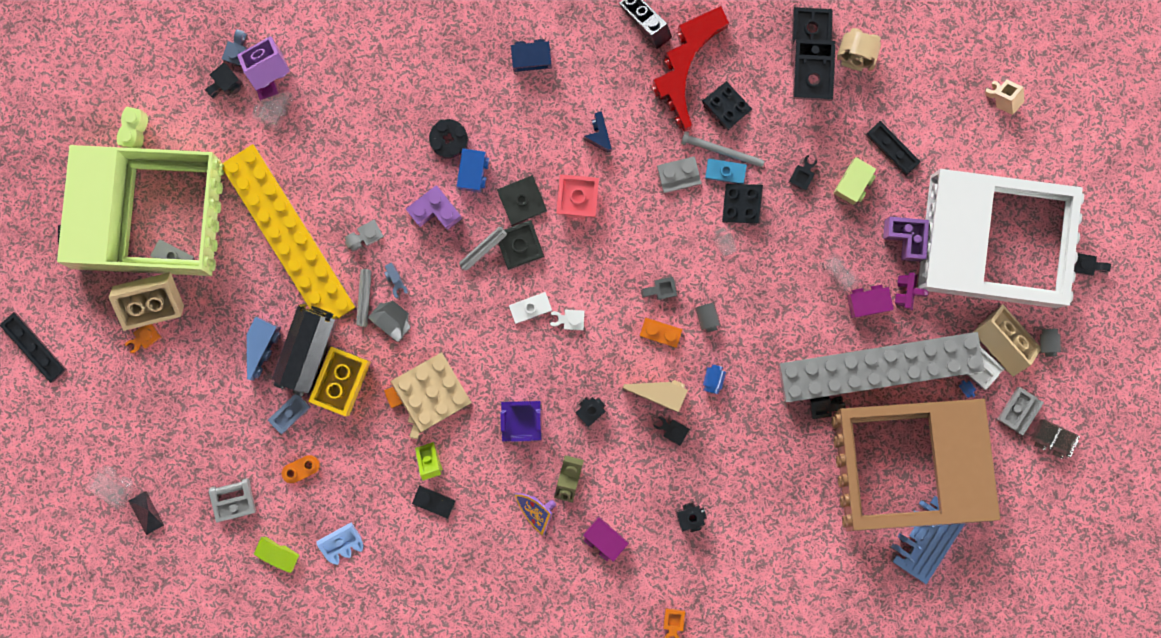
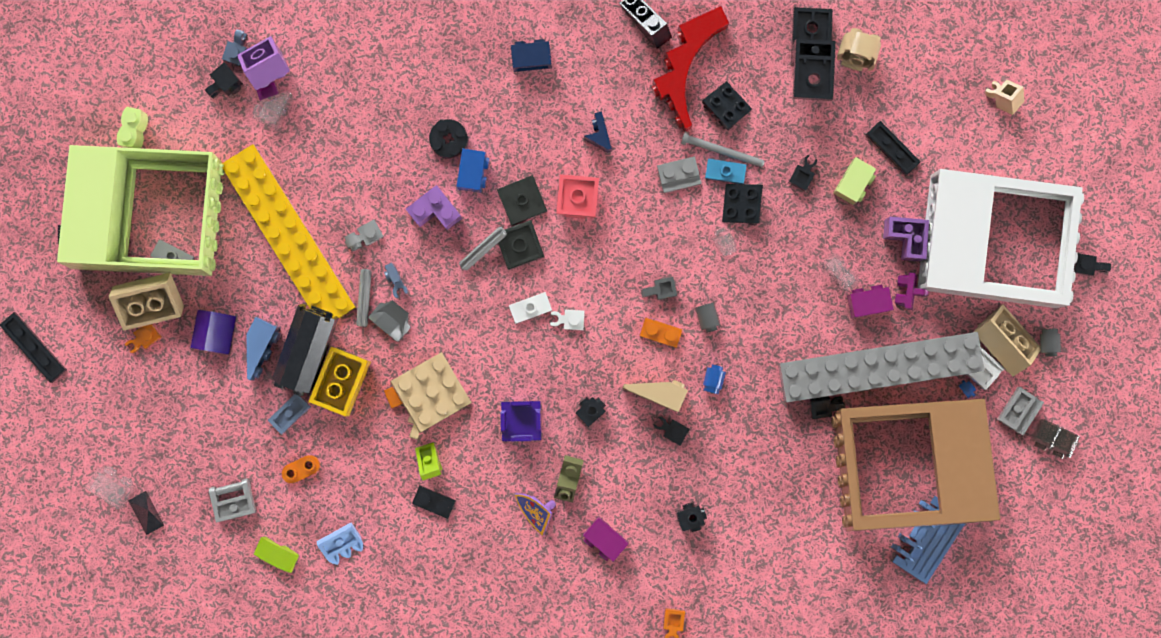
none -> dark purple slope [190,310,237,355]

